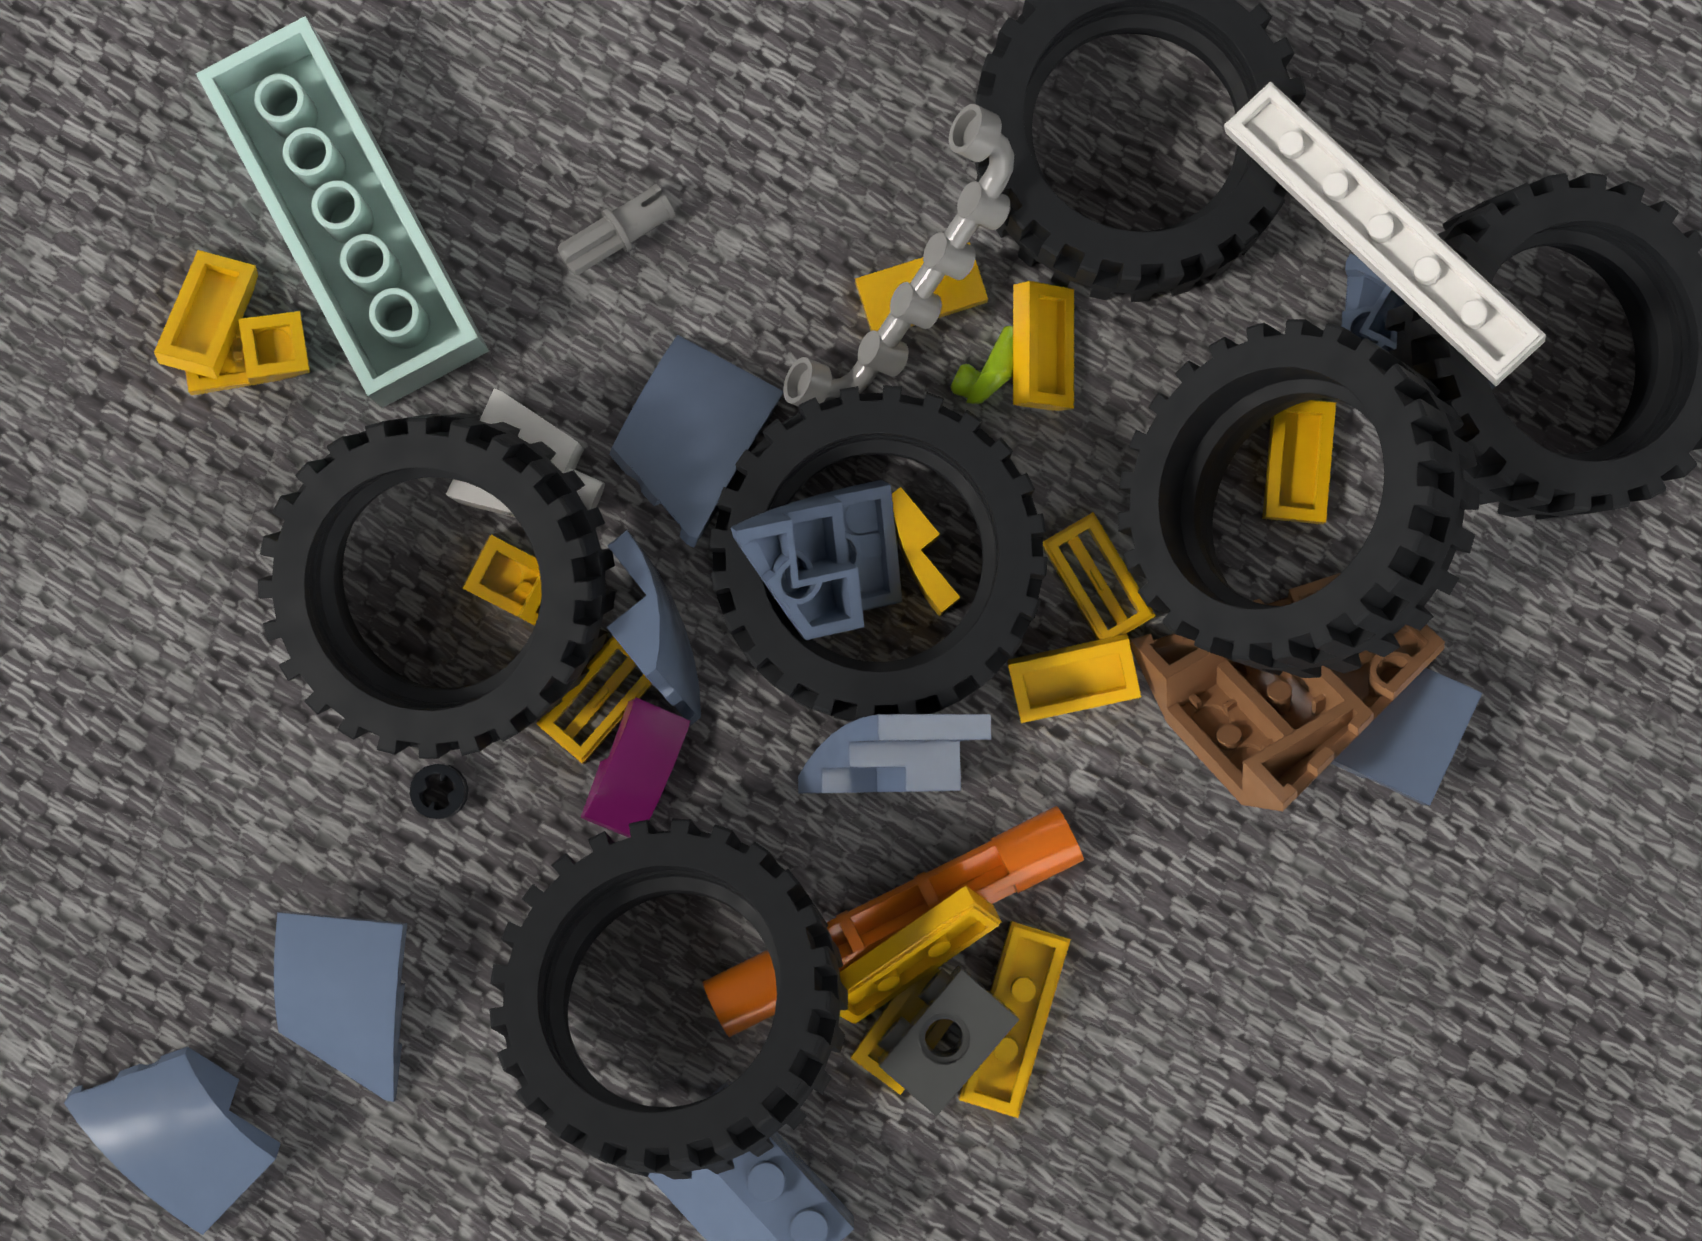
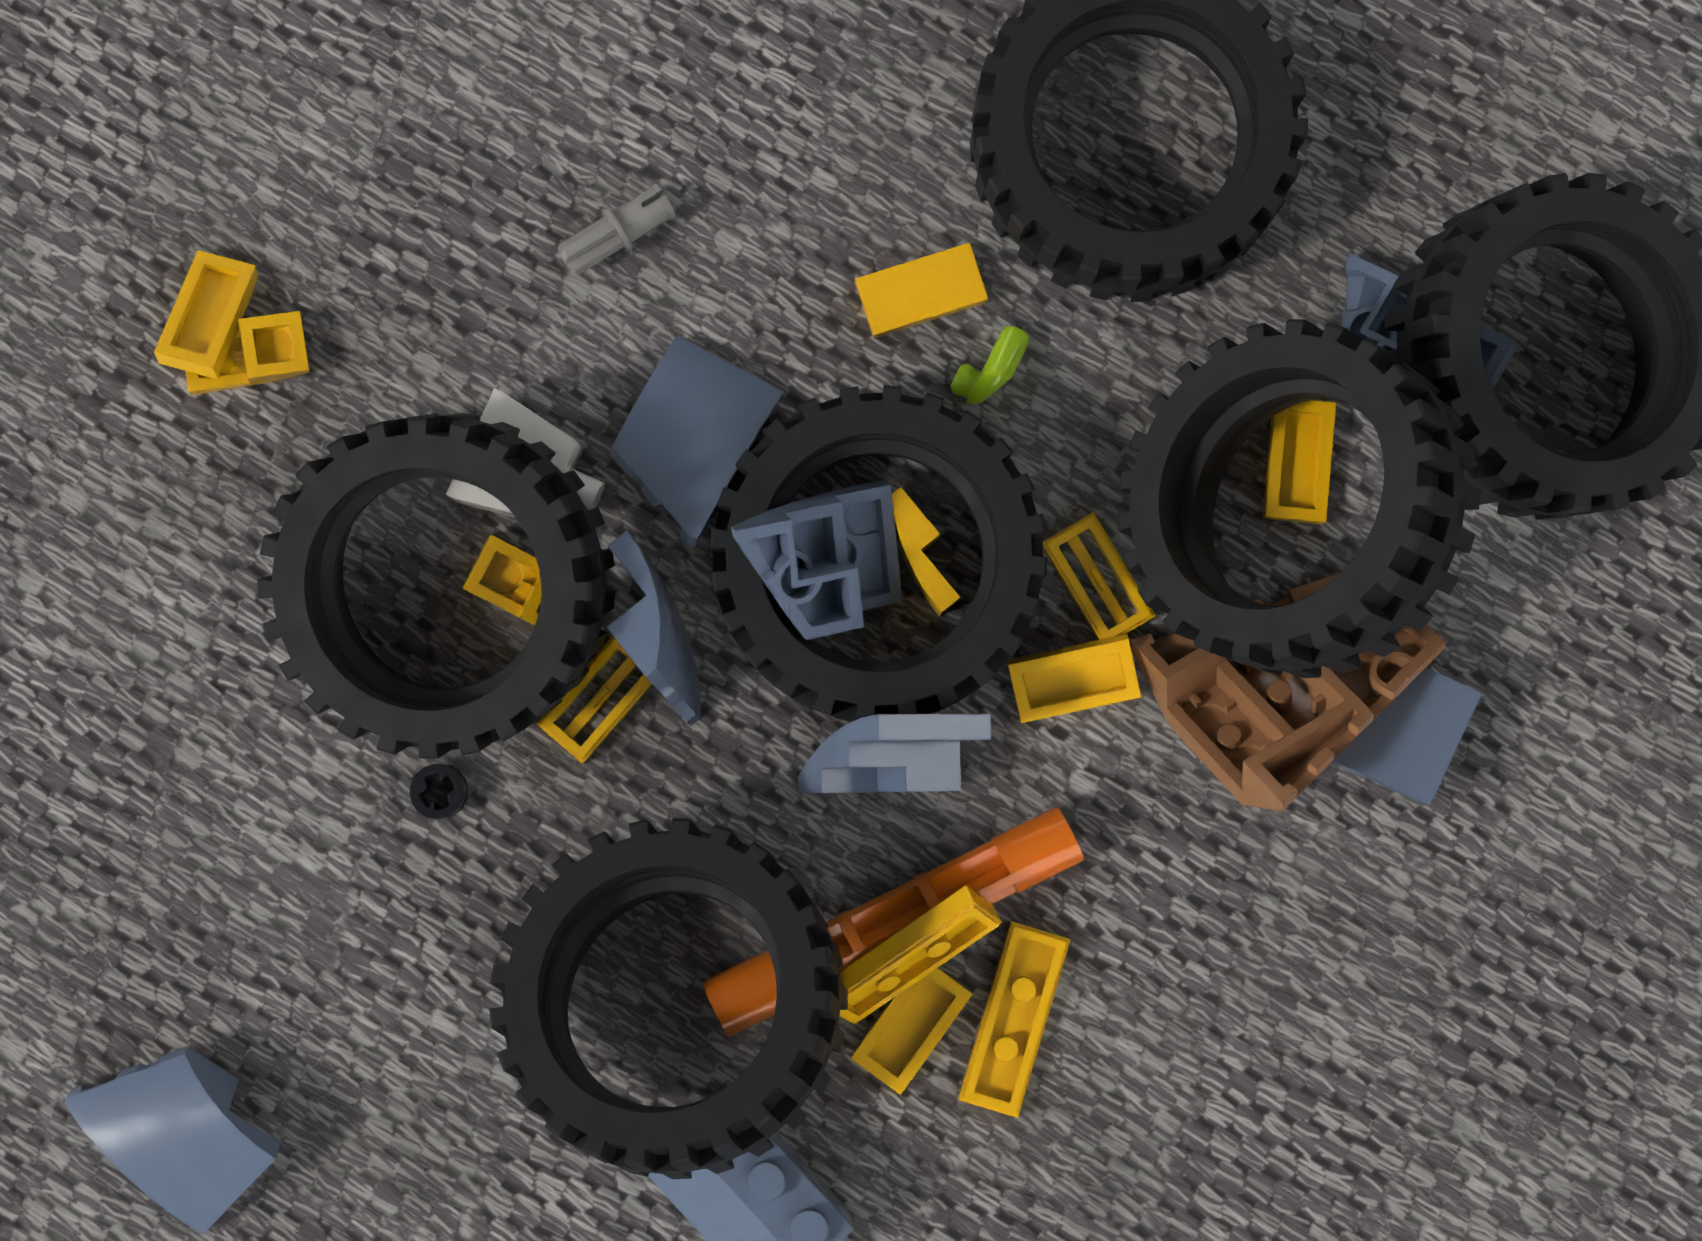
light aqua brick [196,16,489,408] -> none
sand blue slope [274,911,407,1102] -> none
magenta slope [580,697,691,838] -> none
light grey bar [783,104,1014,407] -> none
dark grey brick [877,965,1019,1117] -> none
yellow tile [1013,281,1074,411] -> none
white tile [1224,81,1546,386] -> none

